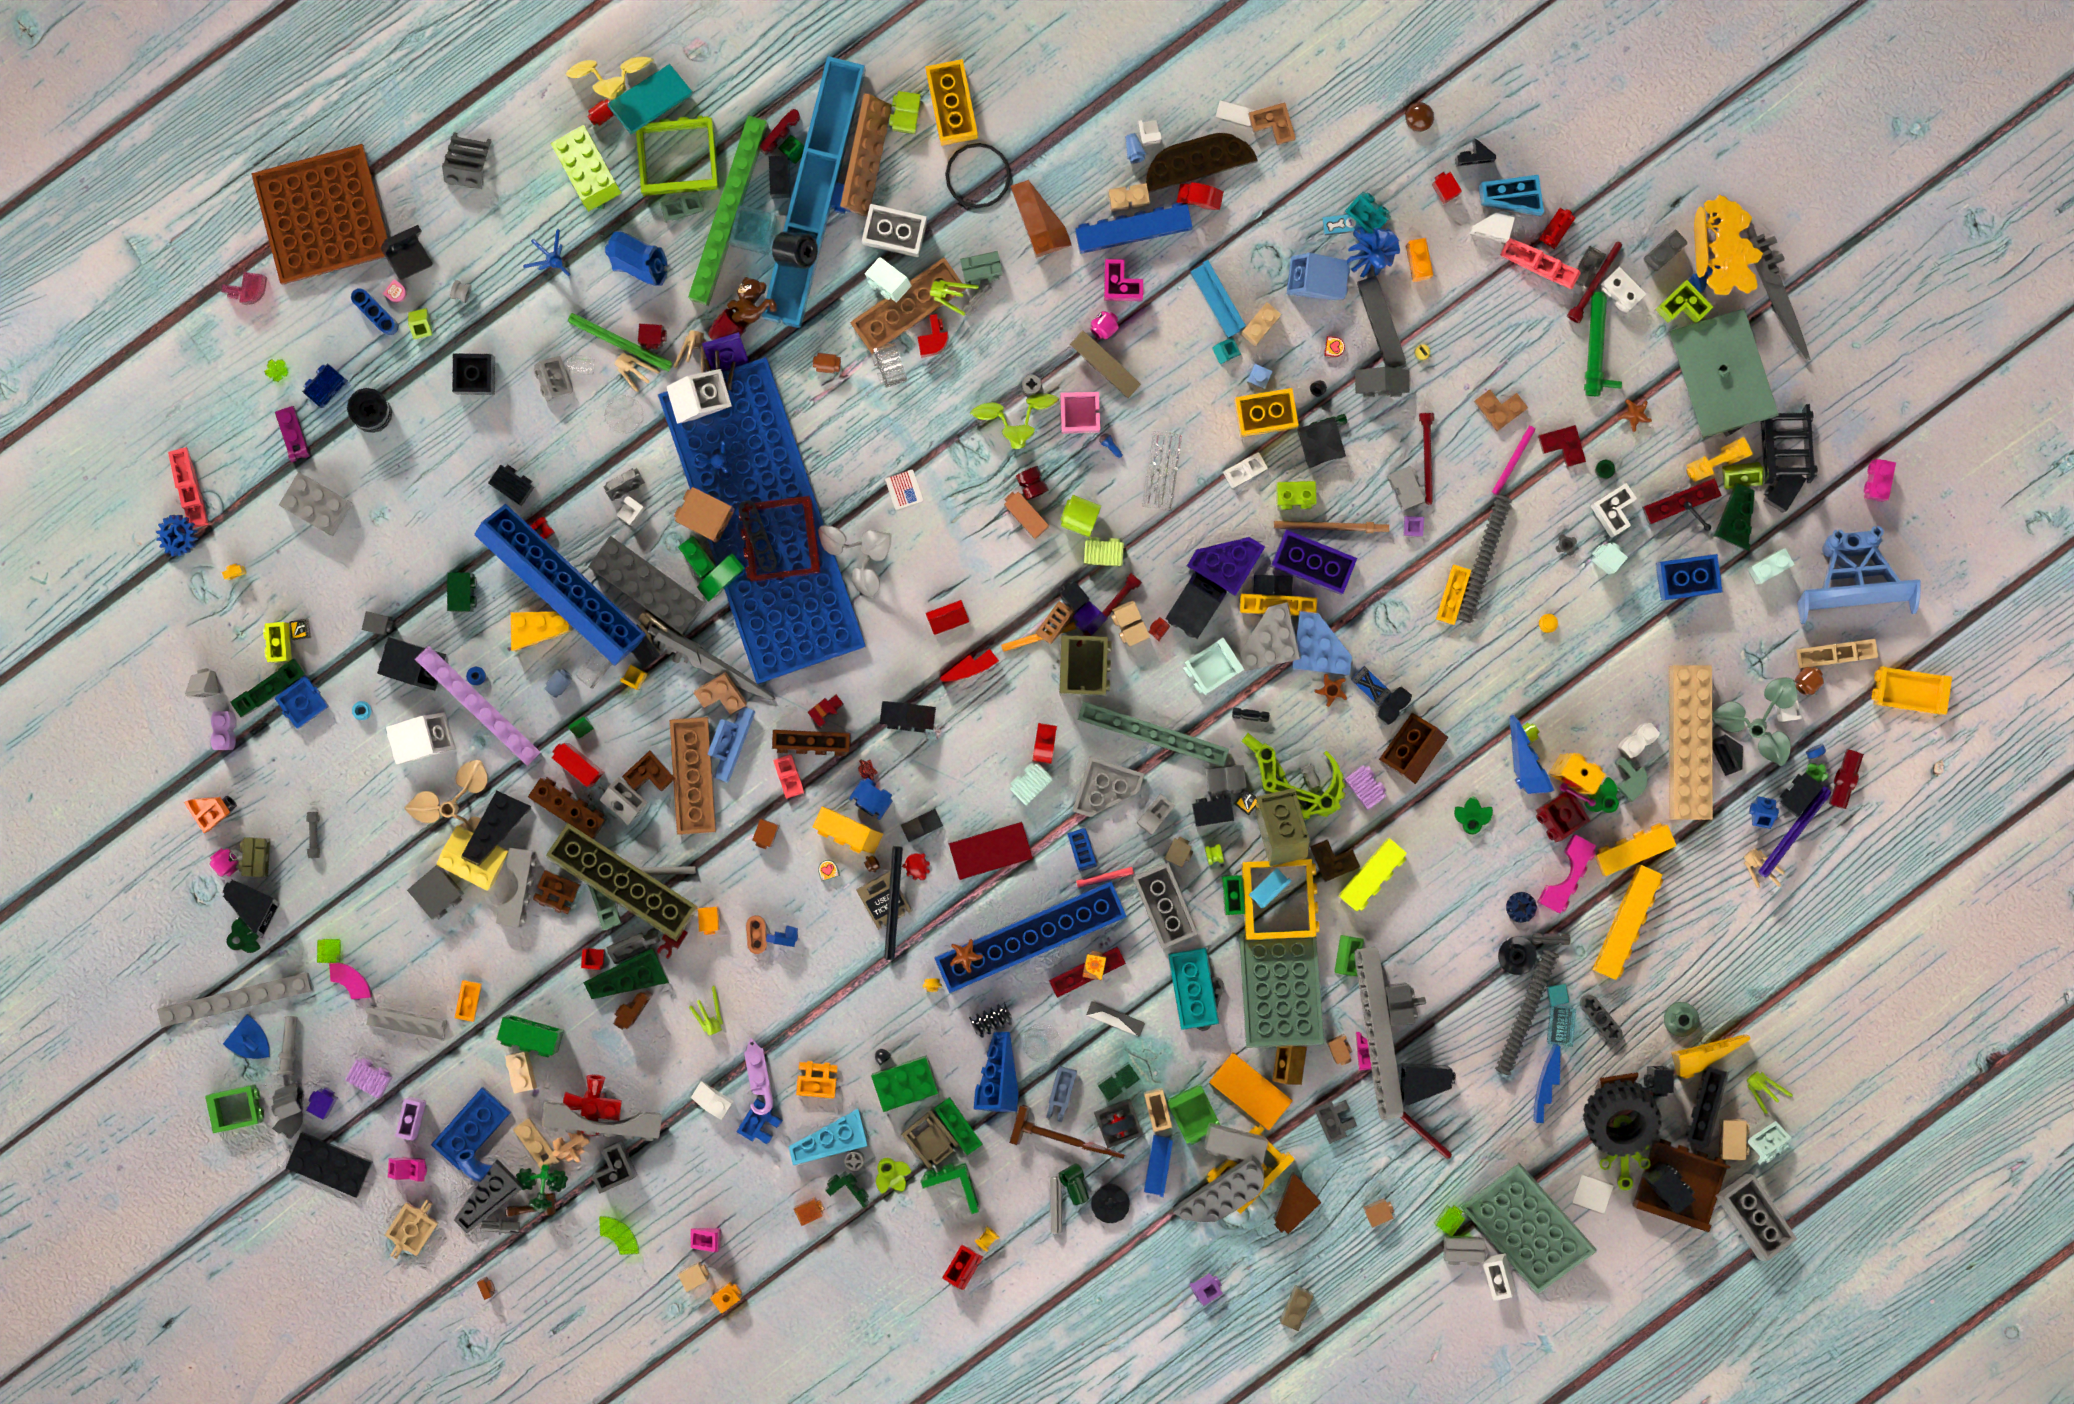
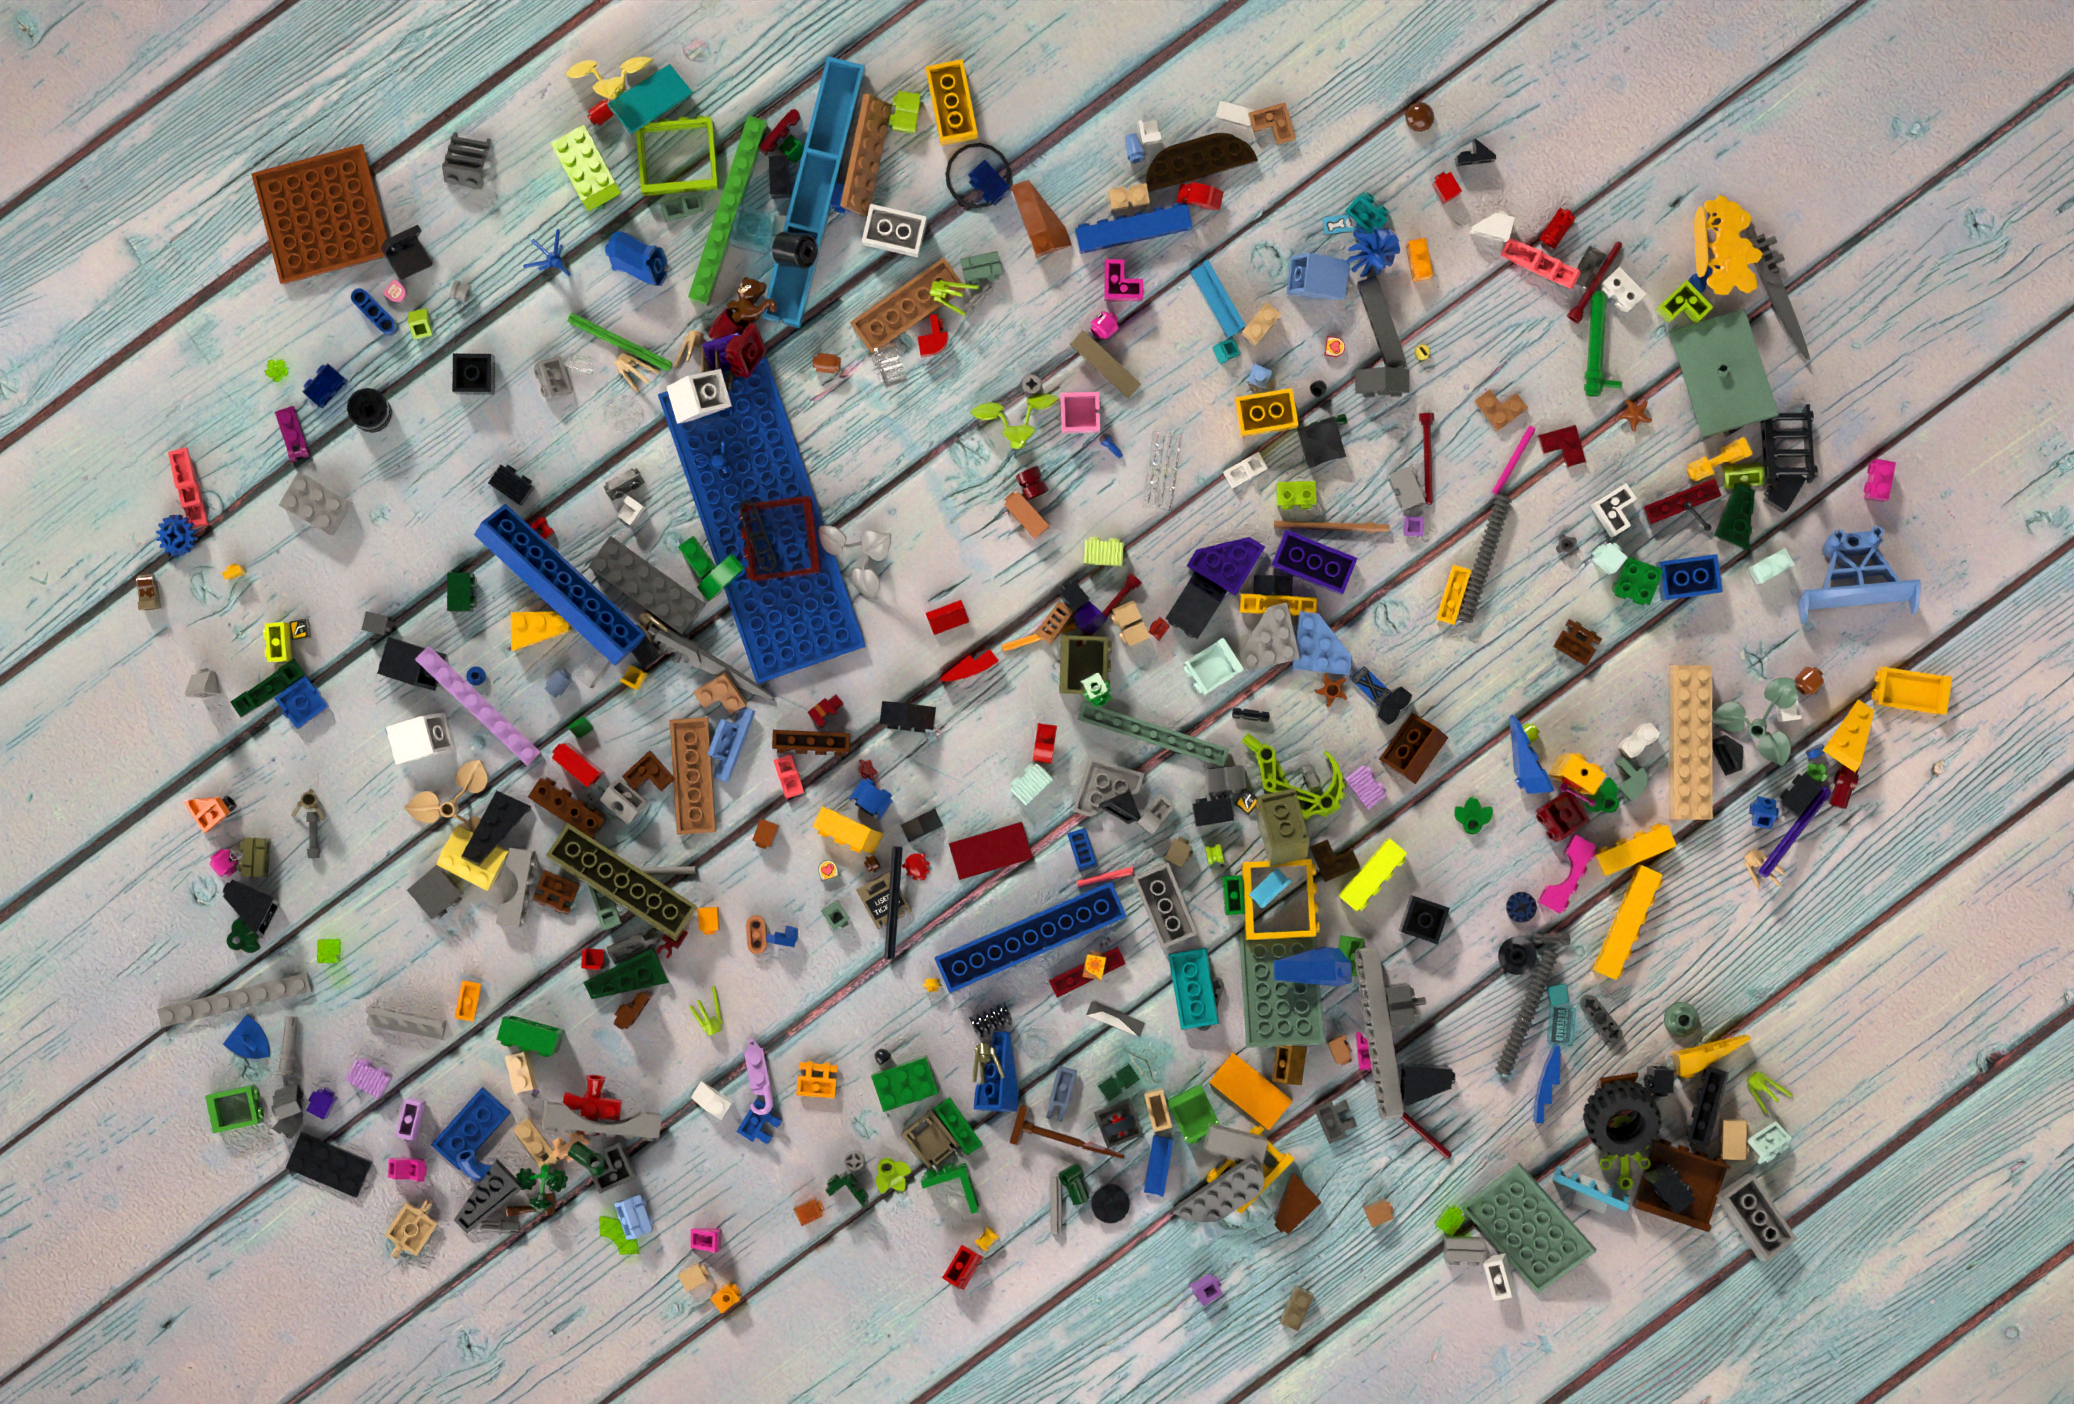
lavender brick [211,711,236,750] -> none
clear pink brick [221,272,267,305] -> none
dark pink tile [329,962,372,999] -> none
medium azure plate [352,701,372,720] -> none
dark orange plate [477,1276,495,1300] -> none
dark red brick [638,323,667,349] -> none
medium nougat slope [674,487,735,544] -> none
medium azure wing [788,1108,868,1166] -> none
light aqua brick [865,257,912,303] -> none
sticker [885,470,923,510] -> none
dark orange animal [950,939,983,973] -> none
lime piece [1060,495,1102,537] -> none
dark azure wedge [1478,175,1544,216] -> none
yellow plate [1539,614,1558,633] -> none
dark green tile [1595,460,1615,479] -> none
dark grey brick [1644,229,1687,271] -> none
tan slope [1796,639,1878,668] -> none
none -> dark tan leg [136,574,161,611]
none -> dark tan plant [291,789,325,820]
none -> dark green piece [568,1141,606,1176]
none -> light blue brick [614,1194,653,1240]
none -> dark red plate [725,323,767,378]
none -> sand green brick [821,899,850,930]
none -> clear blue brick [968,160,1012,206]
none -> olive plant [973,1043,1005,1084]
none -> brick [1081,672,1112,707]
none -> black slope [1099,791,1140,824]
none -> blue wedge [1274,947,1352,987]
none -> black brick [1399,895,1450,945]
none -> reddish brown plate [1552,619,1602,666]
none -> medium azure hinge [1552,1165,1630,1212]
none -> green bracket [1611,557,1663,605]
none -> yellow wedge [1822,699,1875,772]

